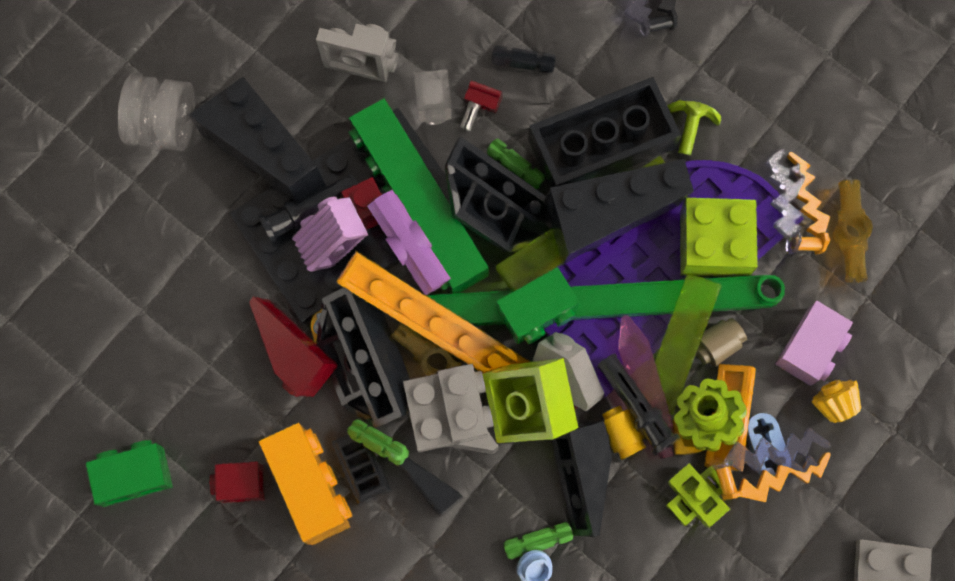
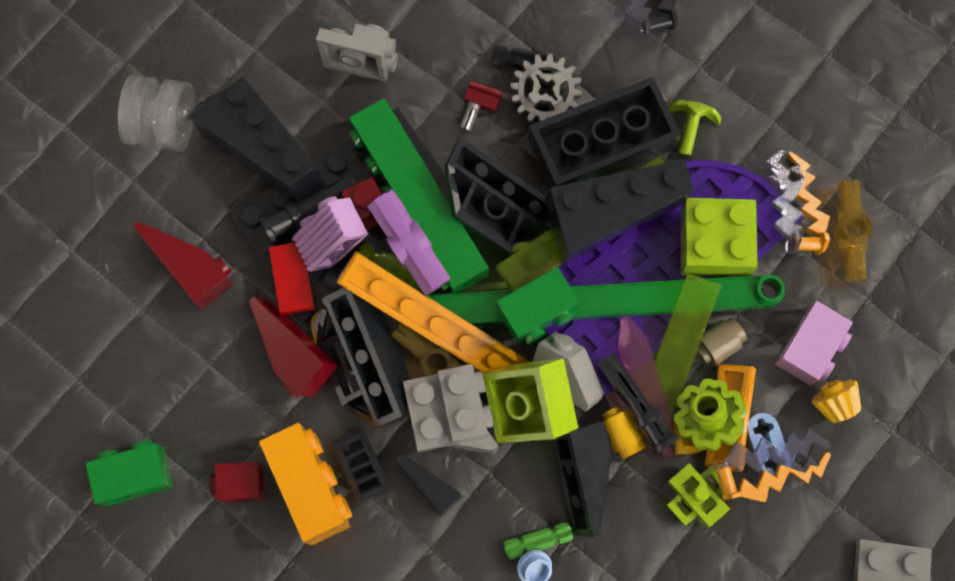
bright green axle [347,420,409,465] -> none
clear brick [414,70,452,125] -> none
bright green axle [487,139,545,190] -> none
none -> dark red slope [133,221,233,310]
none -> red tile [269,242,315,316]
none -> clear neon green arm [358,243,422,292]
none -> light grey gear [510,54,582,124]

